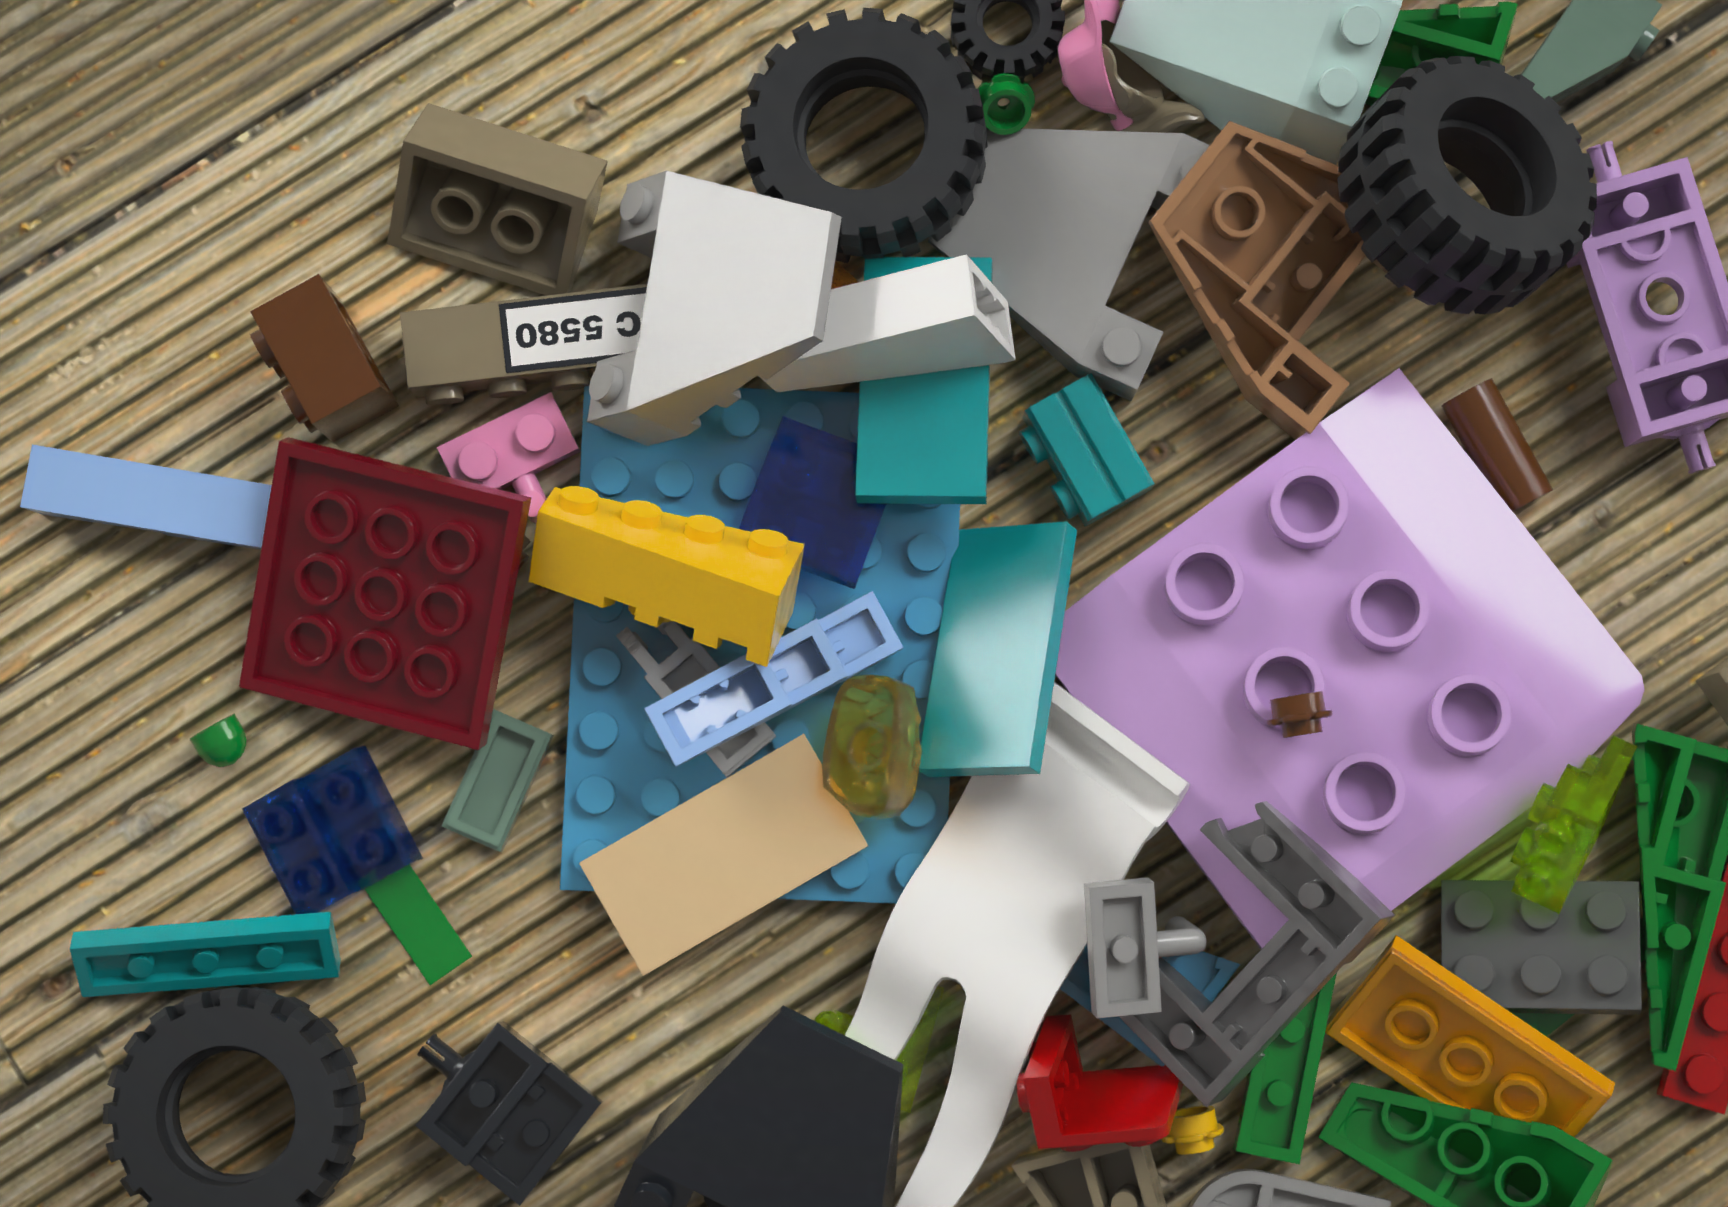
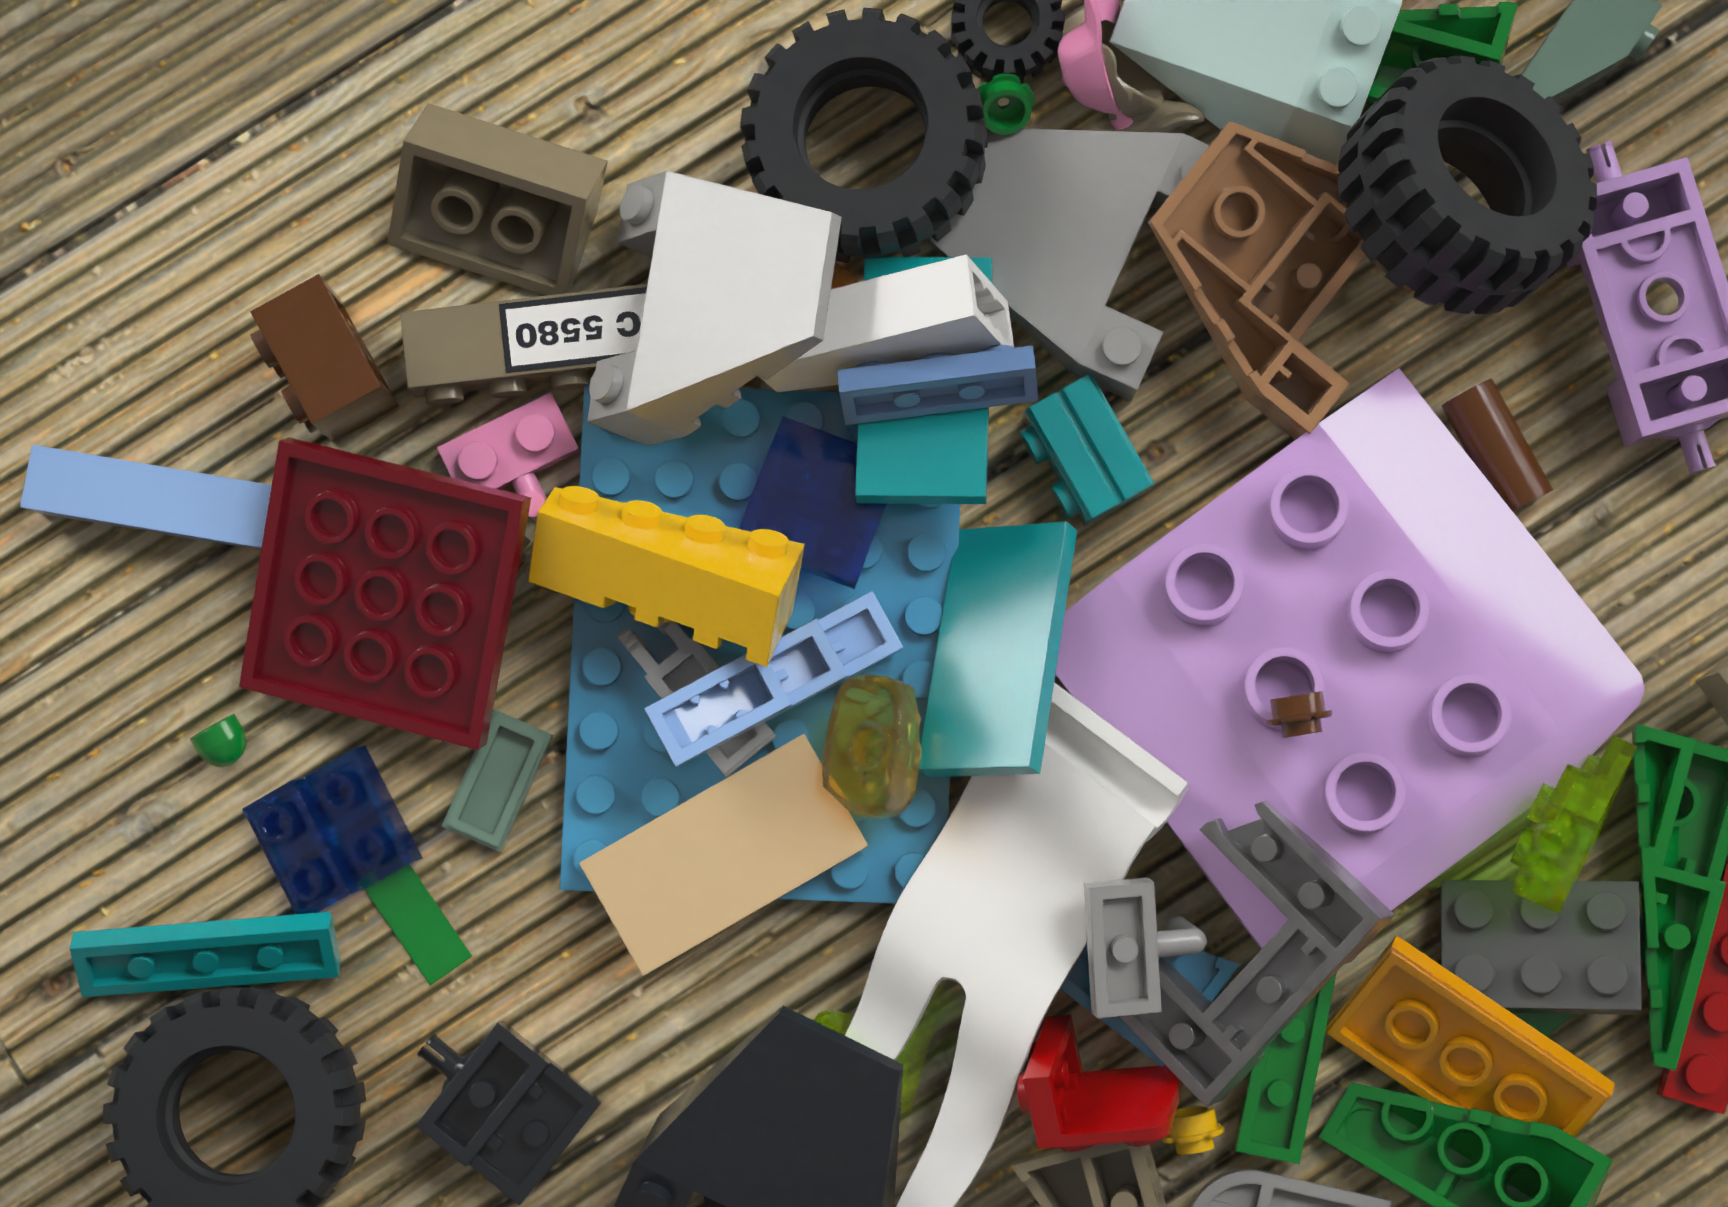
none -> medium blue plate [837,345,1038,425]

